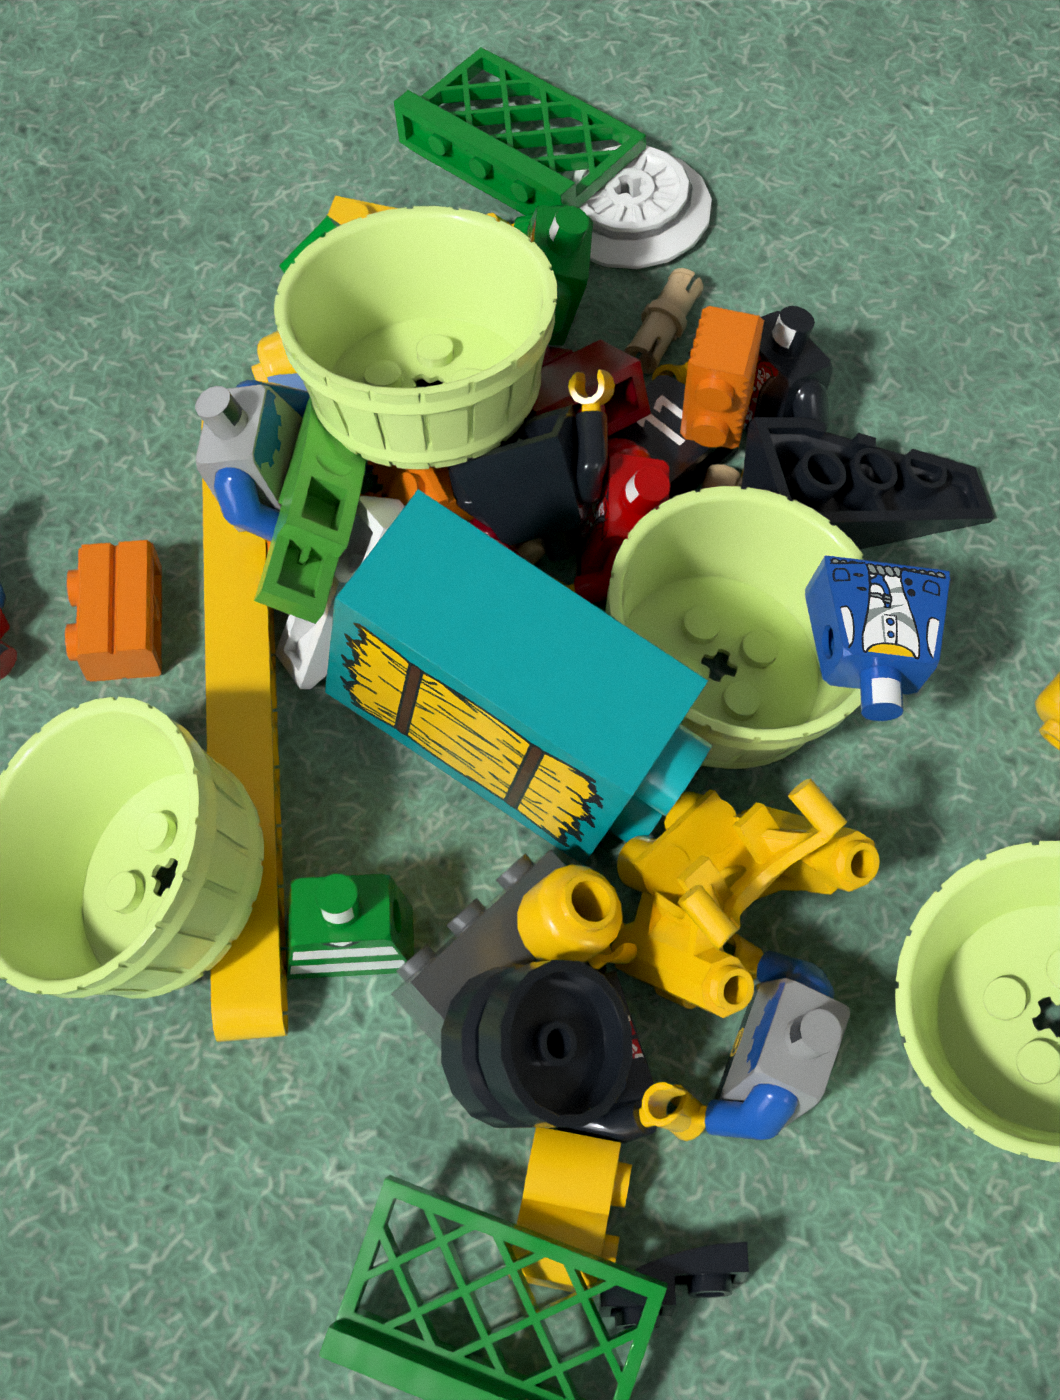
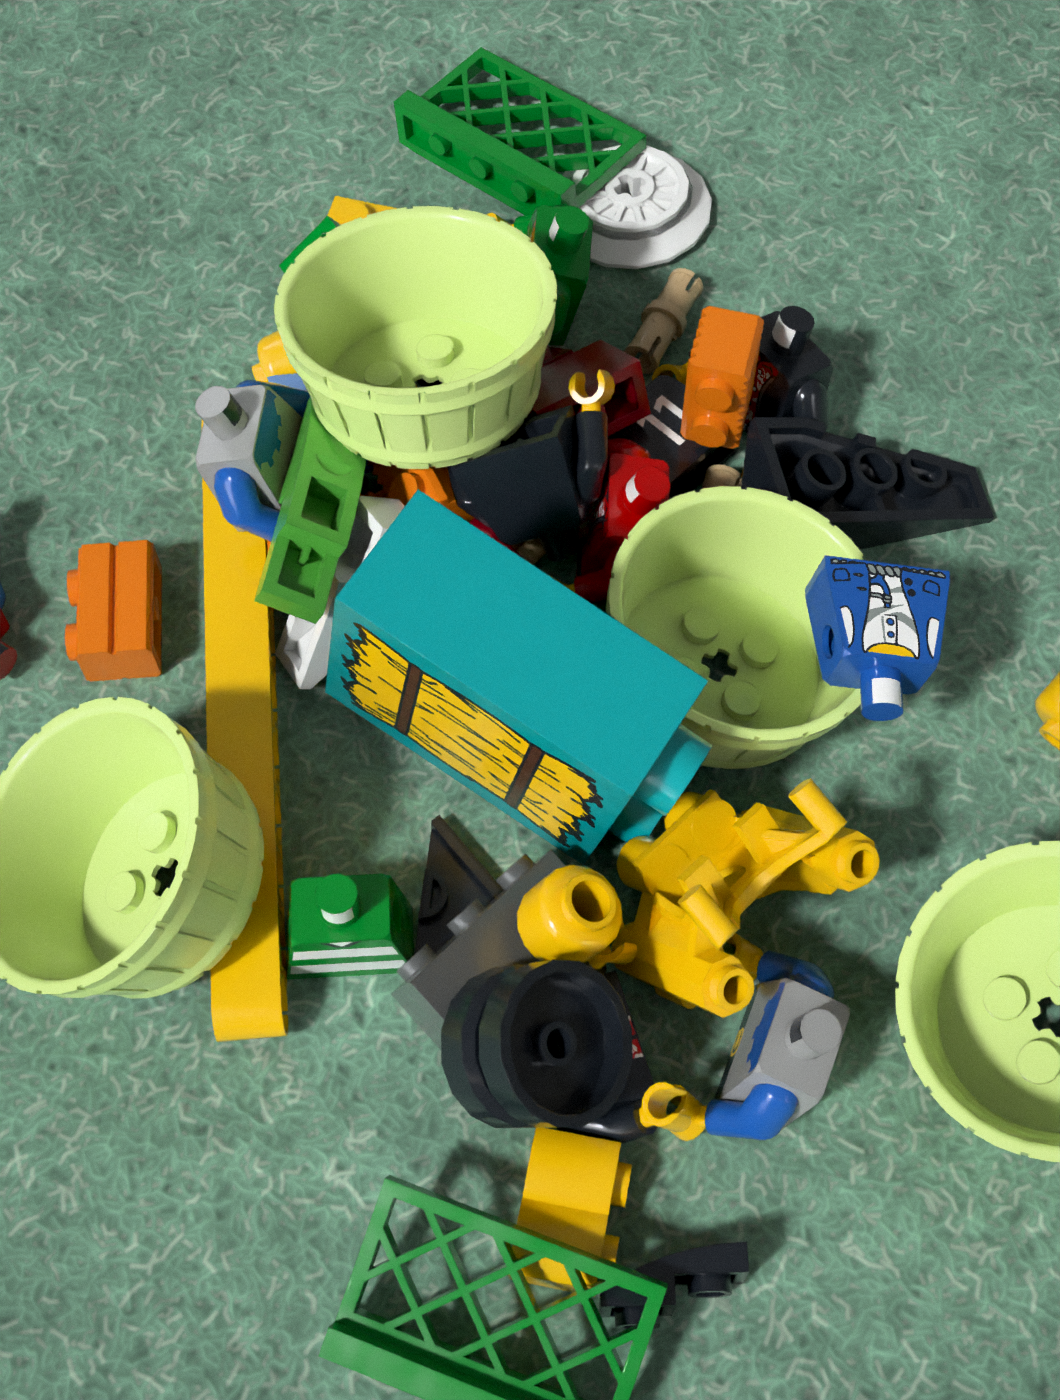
none -> black tile [414,815,503,954]

